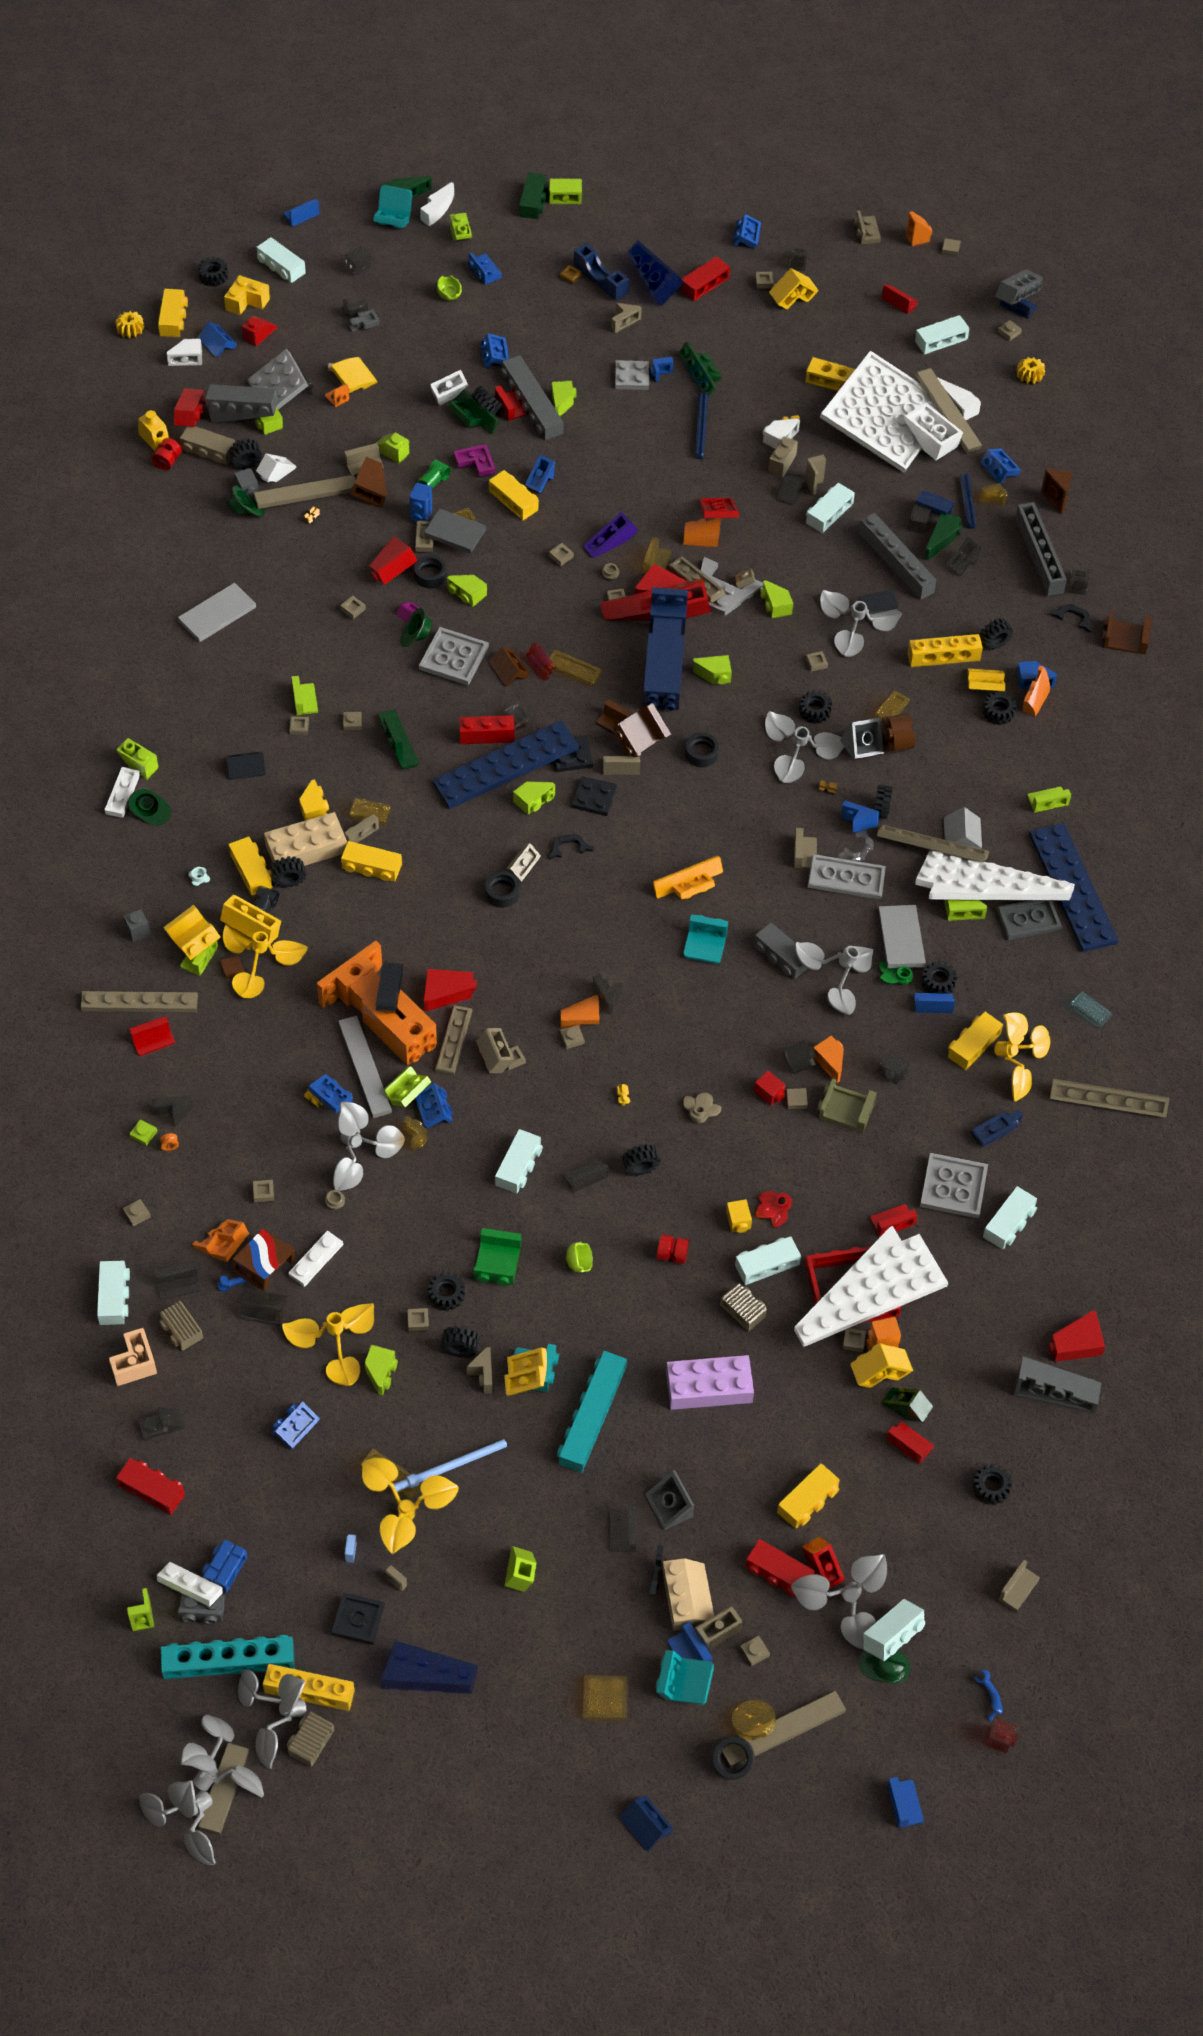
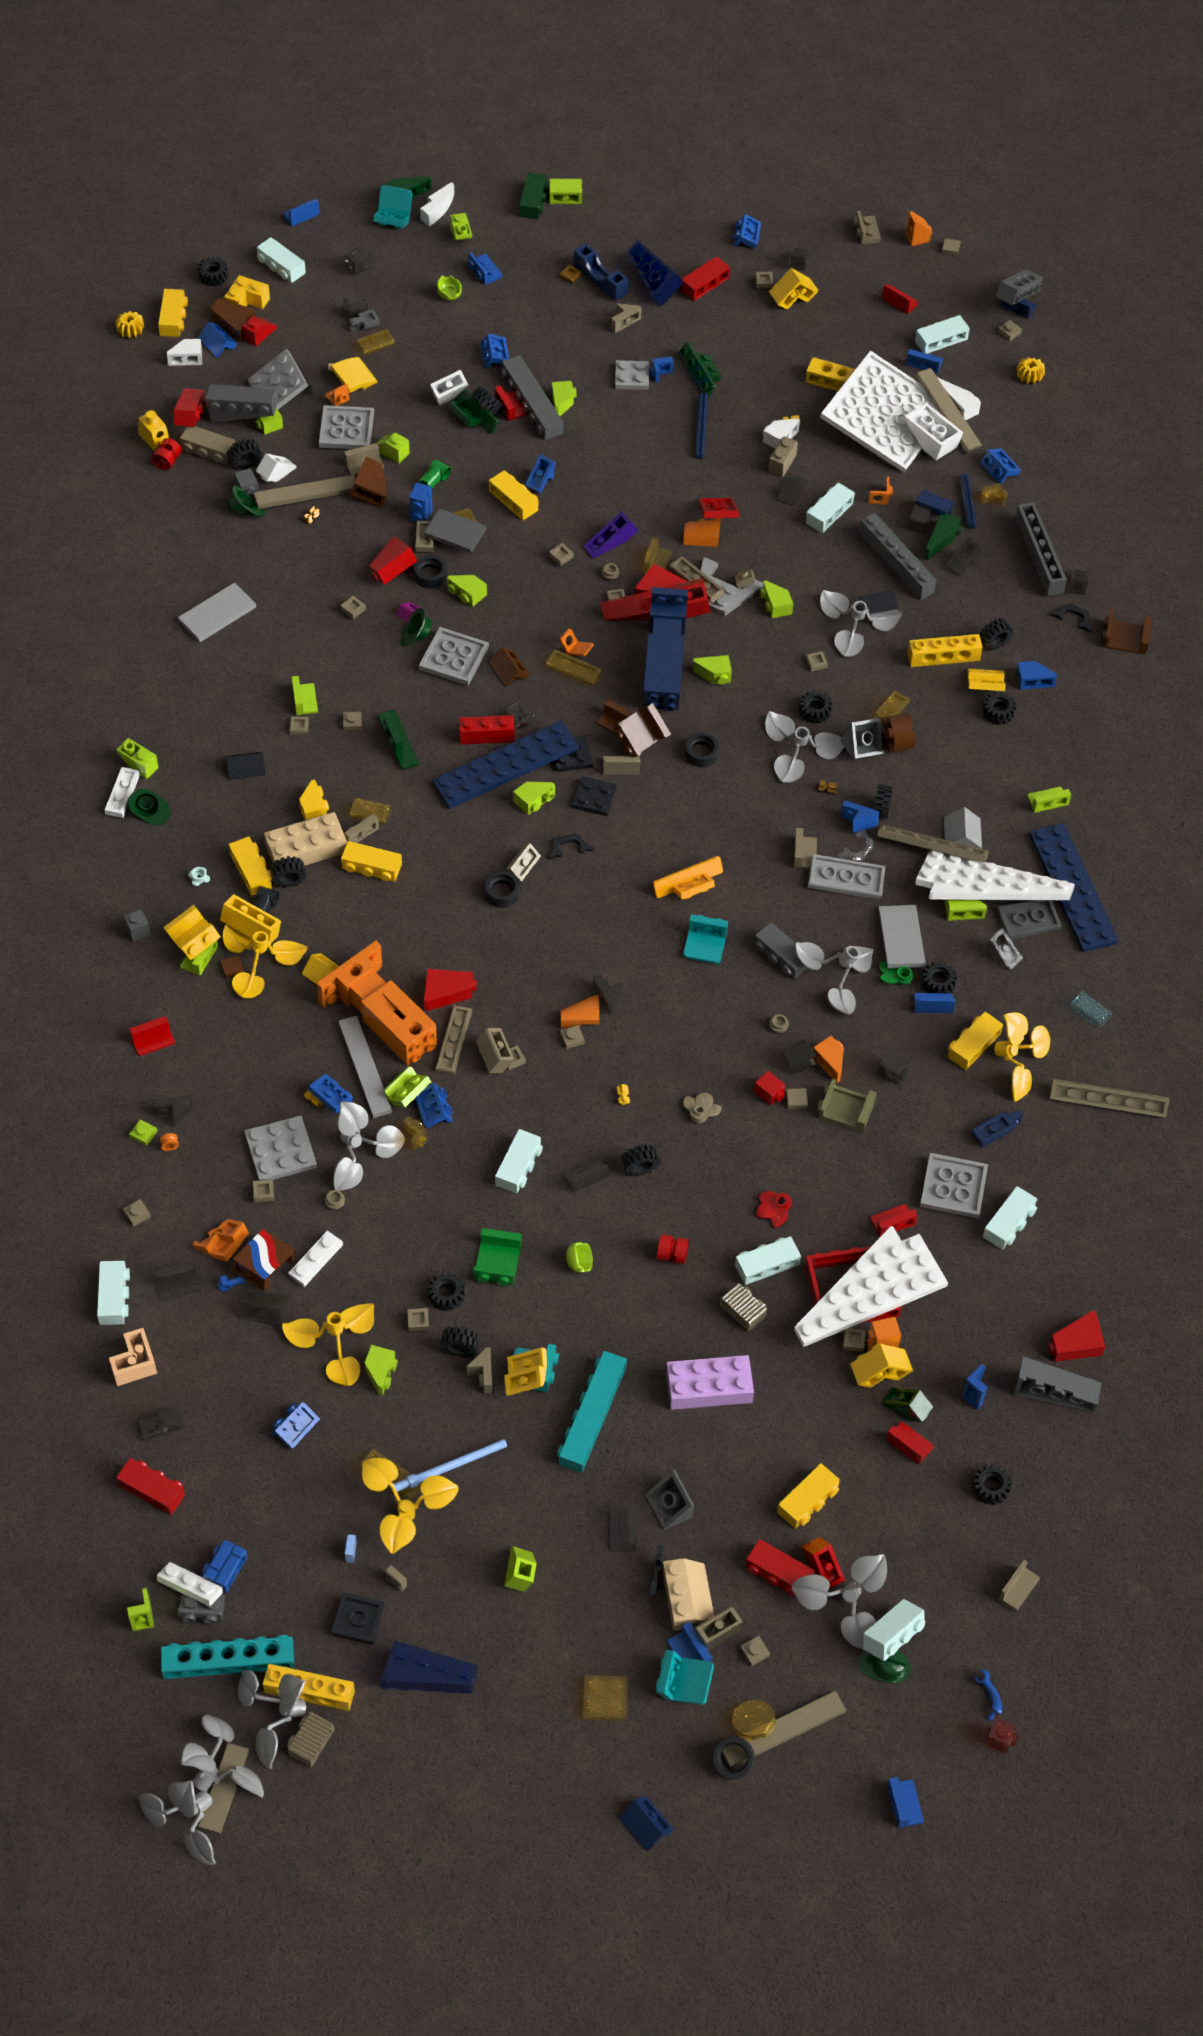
dark tan plate [81,991,198,1012] -> none
dark tan brick [159,1301,203,1351] -> none
black beam [376,962,403,1013] -> none
magenta plate [454,444,496,477] -> none
clear red tile [525,643,556,680] -> none
yellow brick [726,1199,752,1233] -> none
dark tan panel [805,454,826,496] -> none
orange slope [1022,666,1050,717] -> none
reddish brown slope [1041,468,1072,514] -> none
none -> reddish brown slope [210,298,255,342]
none -> light grey plate [244,1115,317,1181]
none -> yellow panel [302,953,339,984]
none -> light grey plate [319,405,374,449]
none -> clear yellow plate [357,329,394,355]
none -> orange bracket [560,629,594,656]
none -> dark tan plate [769,1014,789,1033]
none -> orange bracket [869,477,893,504]
none -> blue panel [906,349,943,374]
none -> blue panel [962,1364,988,1410]
none -> clear smoke slope [988,928,1023,970]

